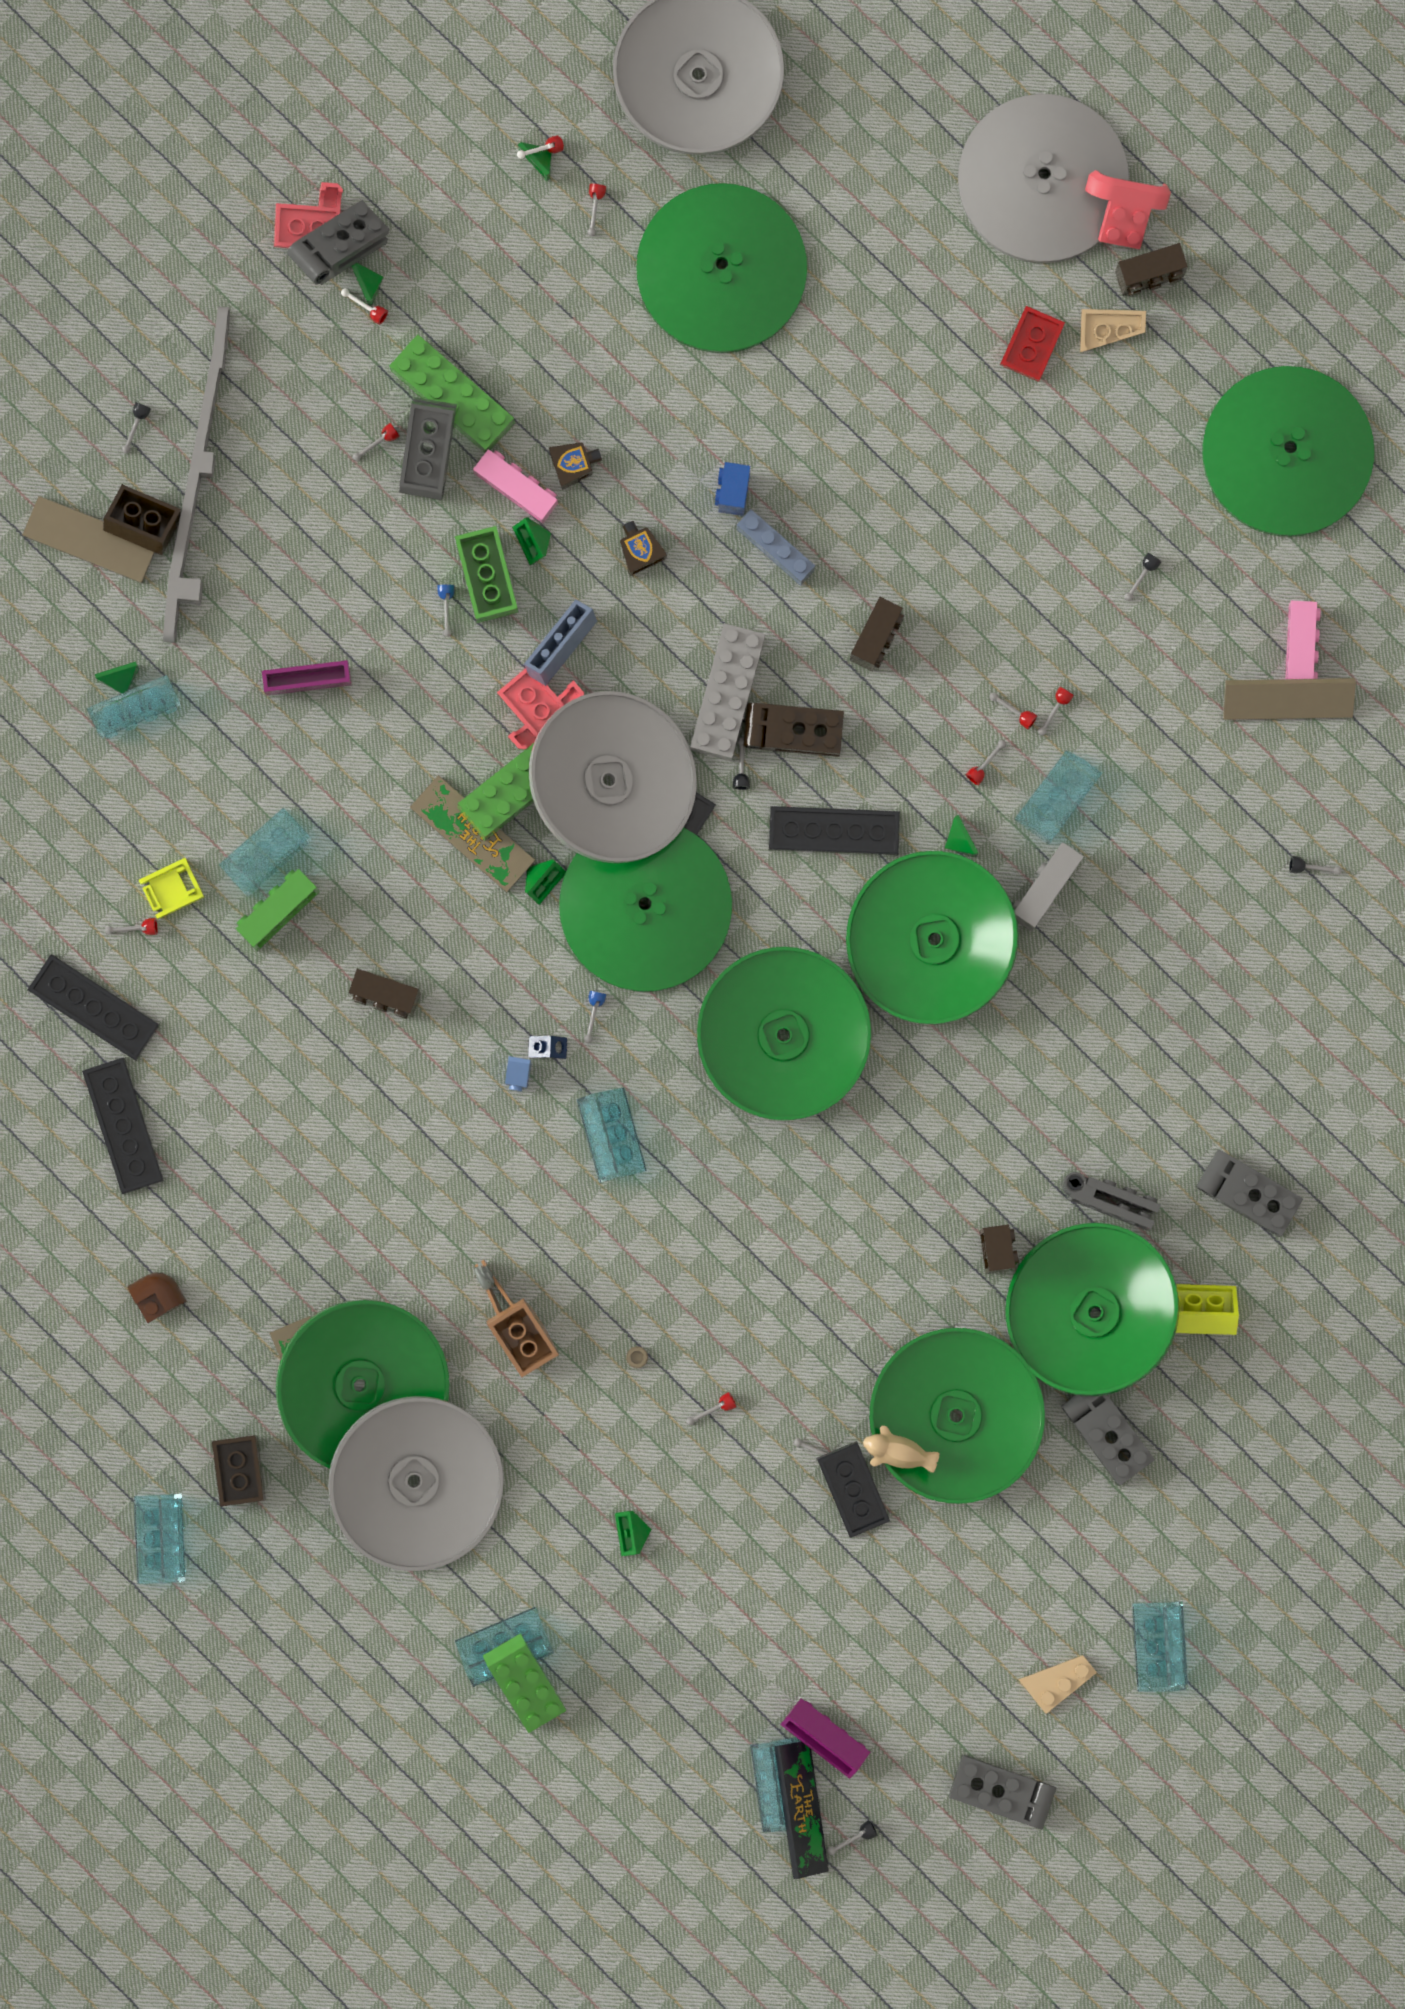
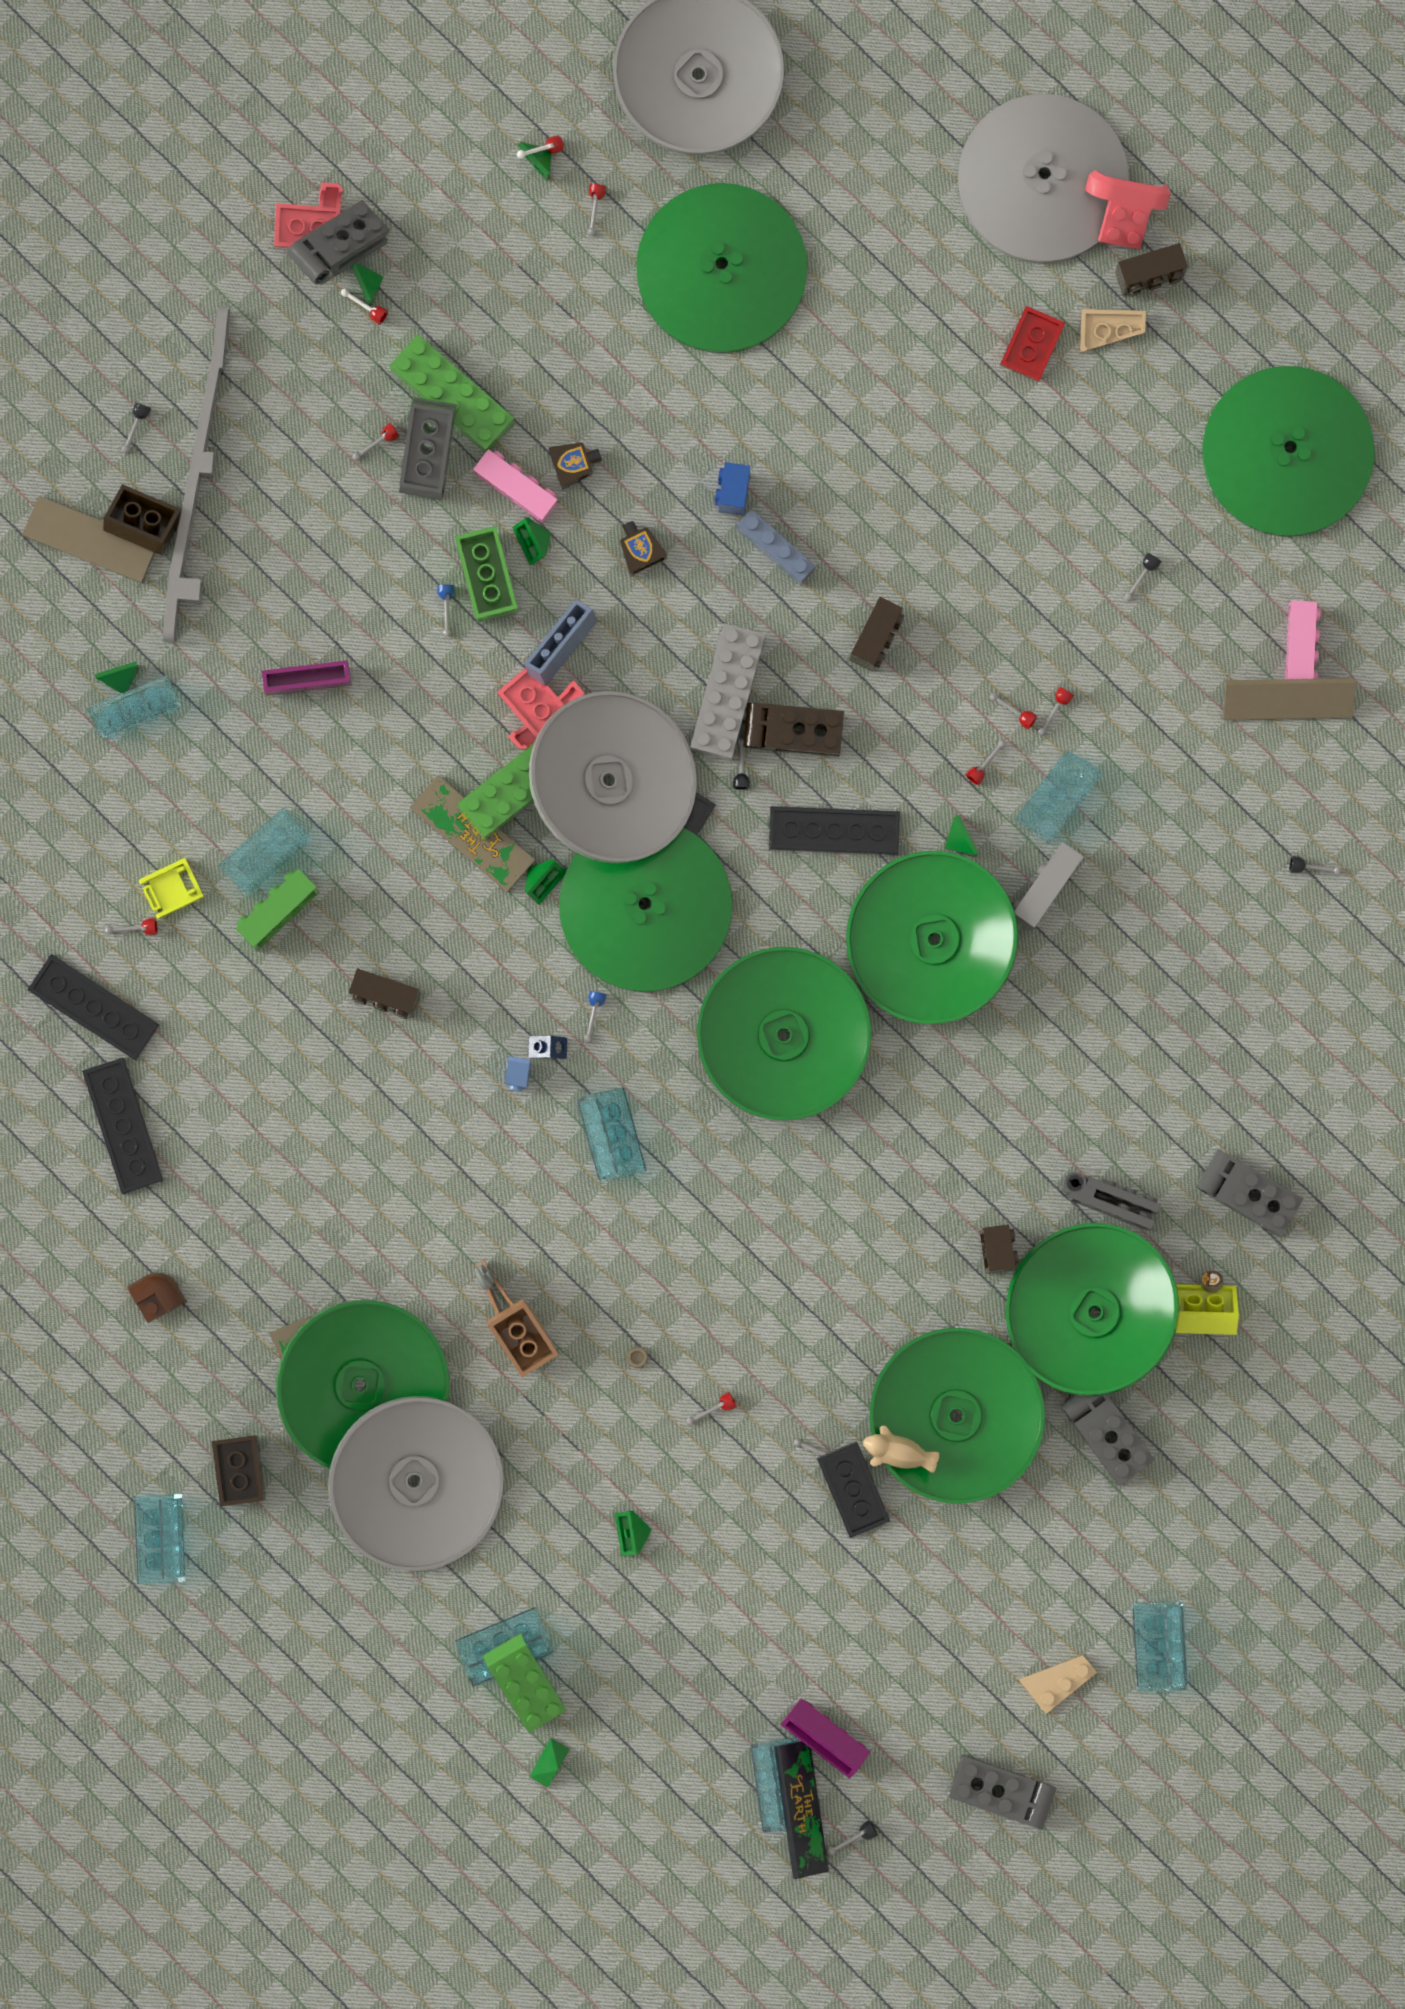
none -> green slope [529,1738,570,1788]
none -> tile [1201,1270,1223,1293]

